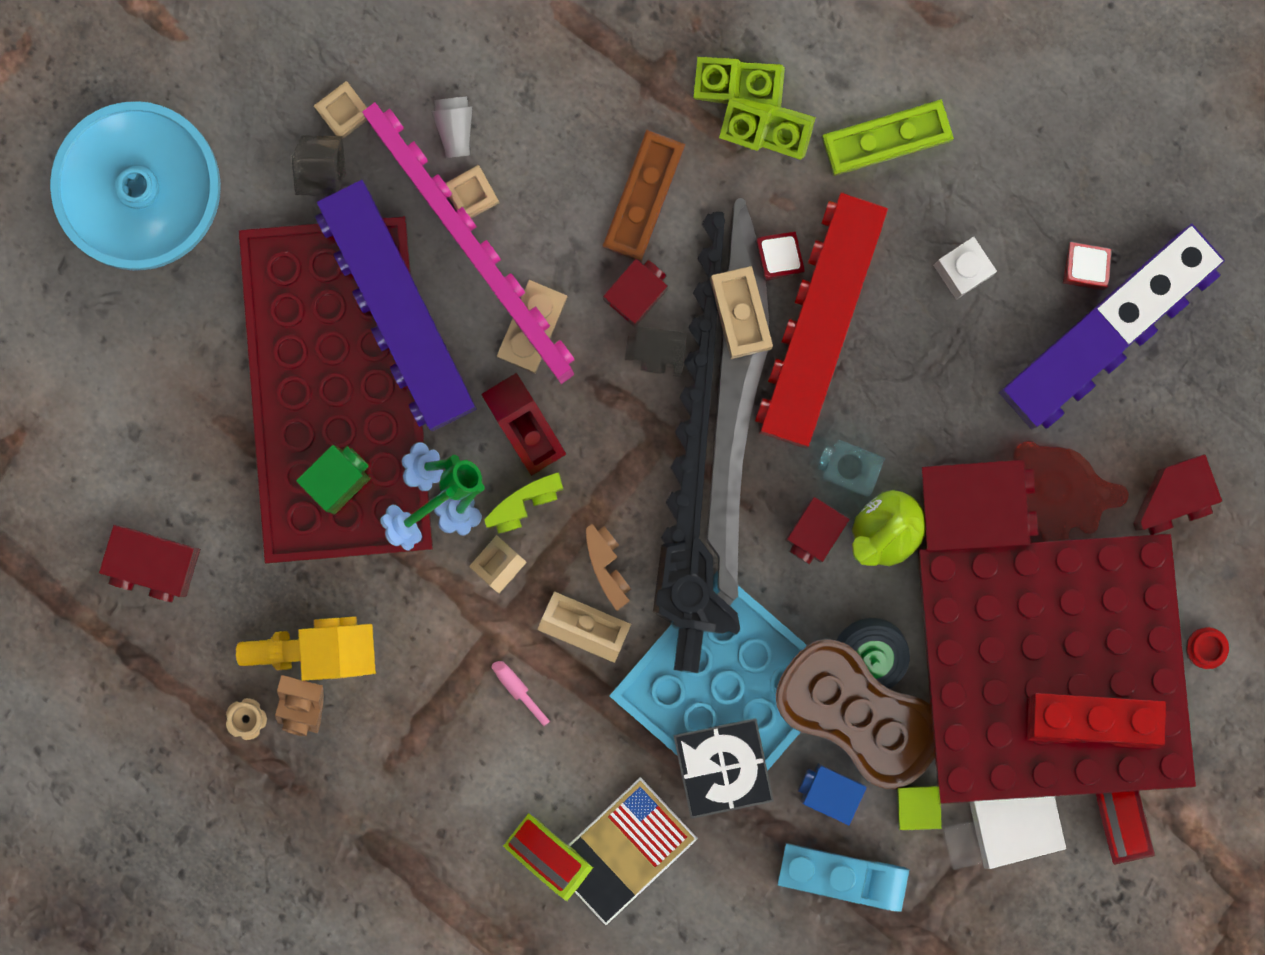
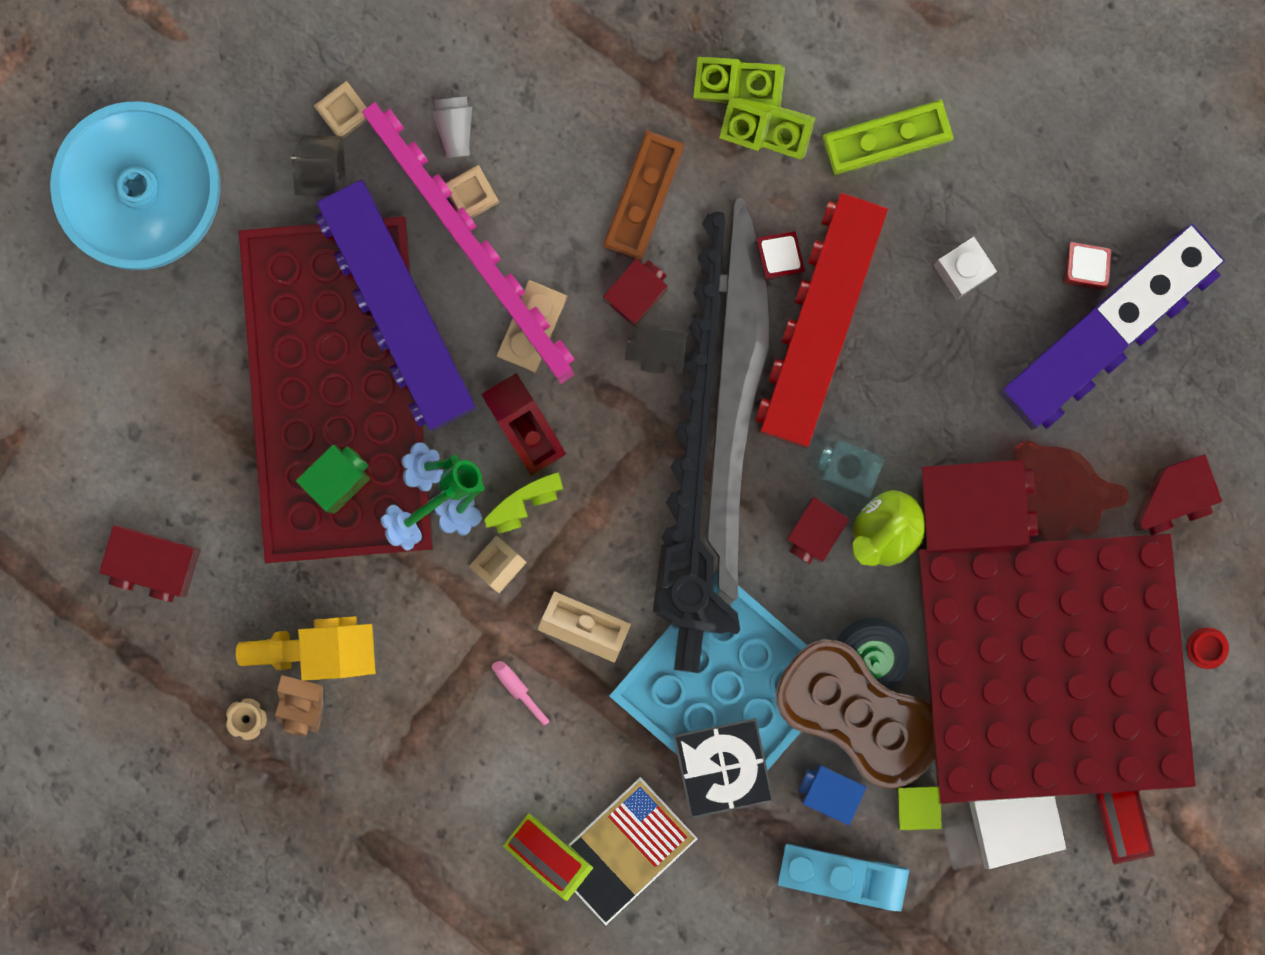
medium nougat slope [586,524,631,611] -> none
tan plate [710,266,773,359] -> none
red arch [1027,693,1166,749] -> none

